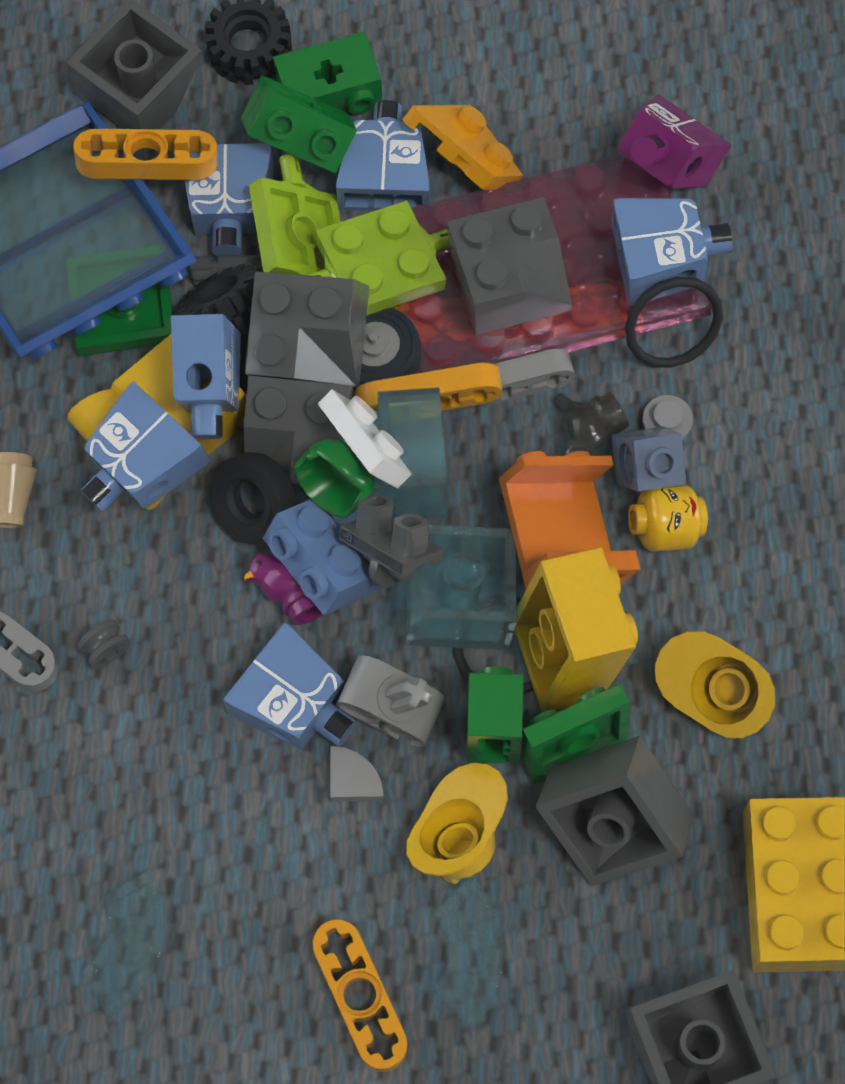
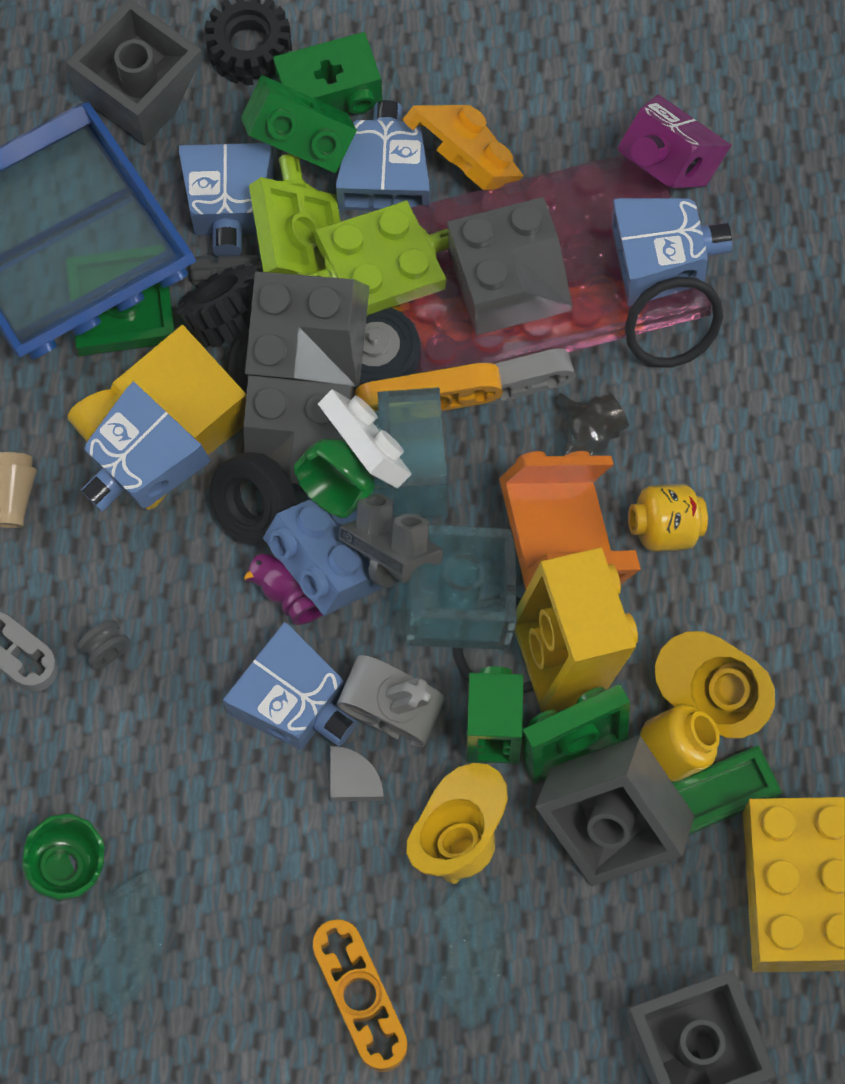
light orange beam [73,129,218,180] -> none
medium blue torso [171,314,241,439] -> none
sand blue brick [611,427,686,492] -> none
light grey plate [642,395,693,440] -> none
none -> green hair [22,813,105,902]
none -> yellow head [640,704,720,782]
none -> green tile [672,745,782,836]

